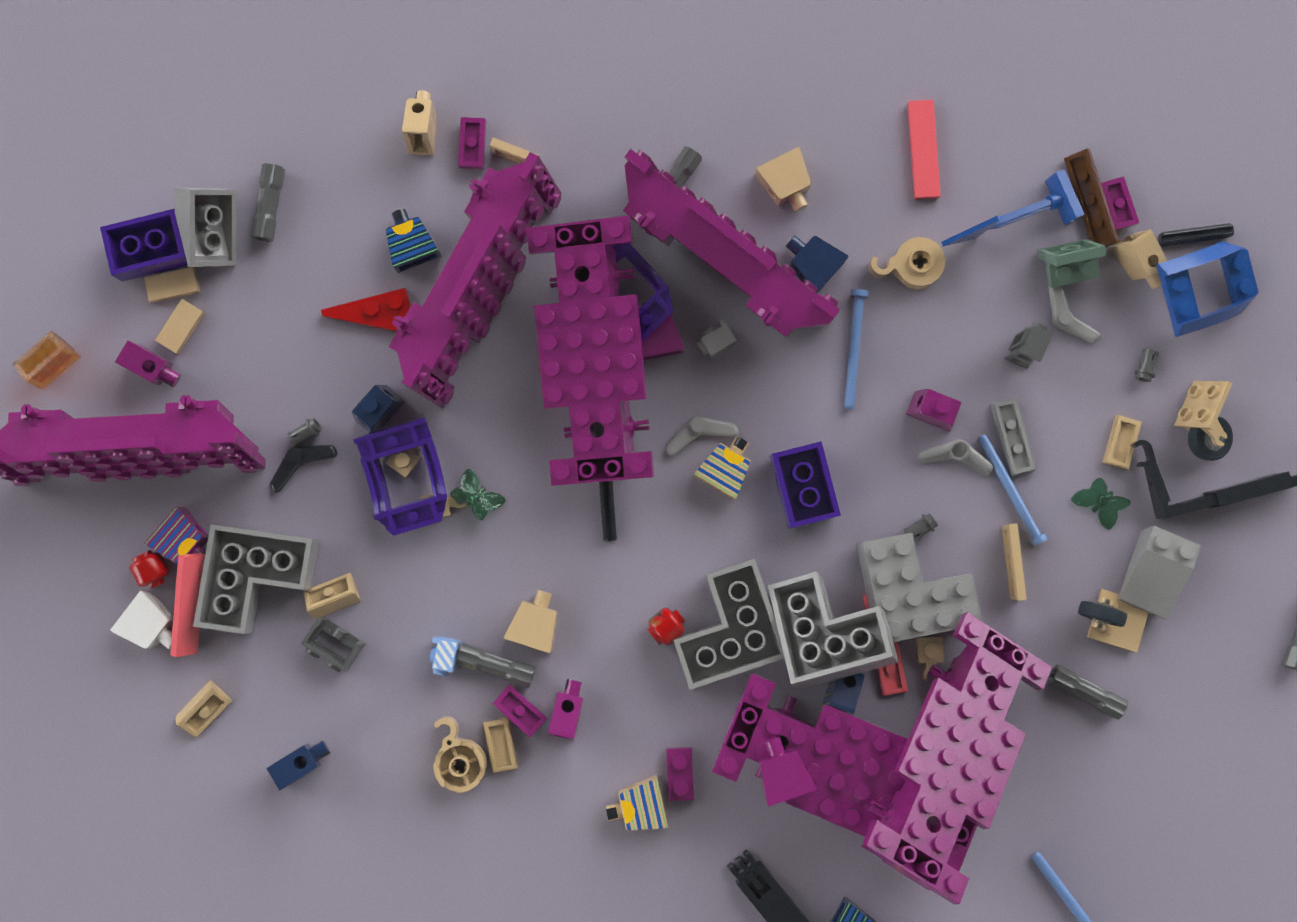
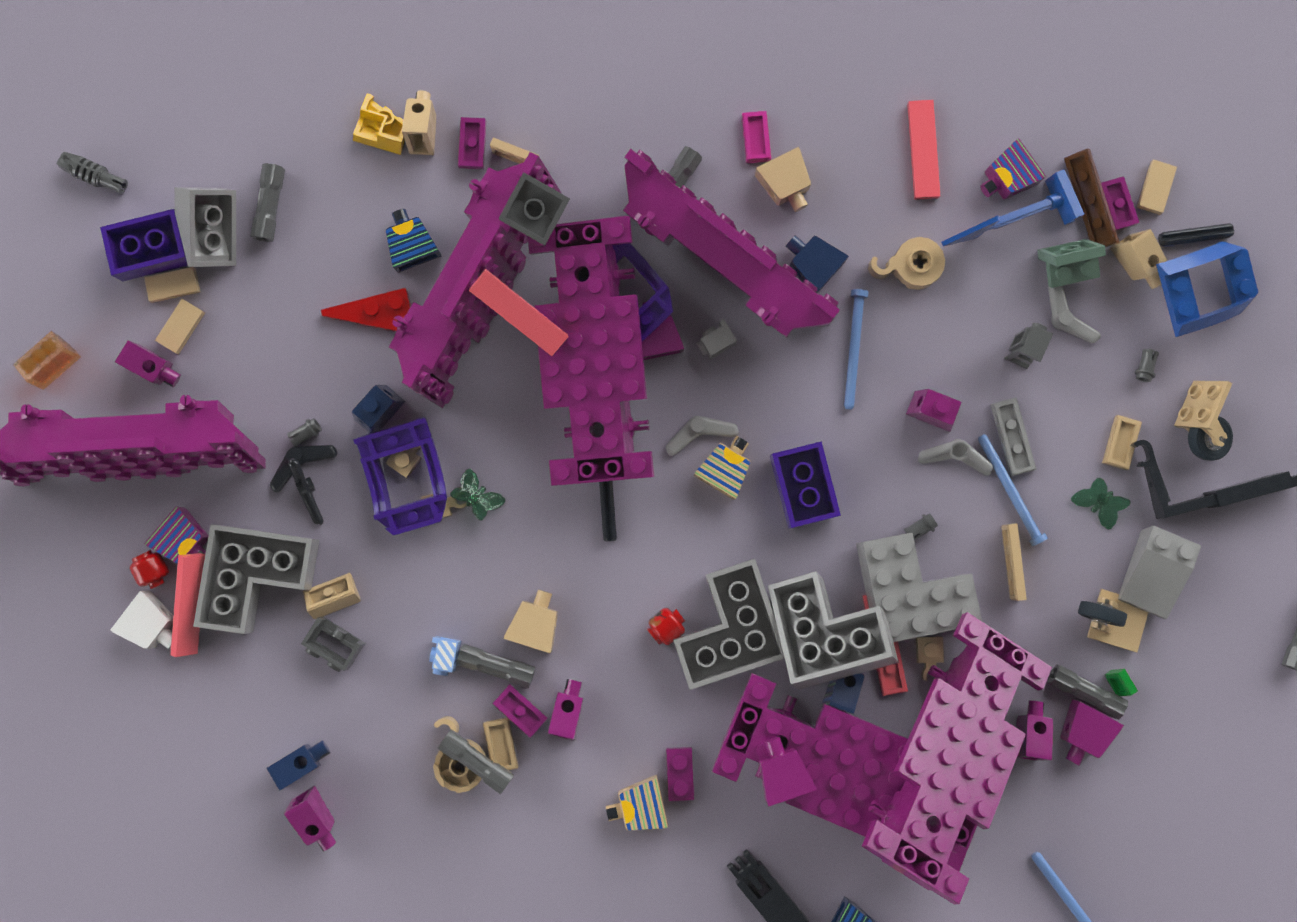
tan slope [175,680,232,738] -> none
none -> dark grey hinge [56,152,128,195]
none -> magenta torso [284,785,336,851]
none -> black piece [288,458,324,525]
none -> yellow slope [353,93,405,155]
none -> dark grey axle [438,729,514,795]
none -> coral tile [469,269,569,356]
none -> dark grey slope [499,172,570,245]
none -> dark pink tile [742,111,771,163]
none -> torso [980,138,1046,200]
none -> magenta torso [1016,700,1053,761]
none -> magenta torso [1060,699,1124,766]
none -> green tile [1104,669,1138,696]
none -> tan tile [1137,159,1177,215]

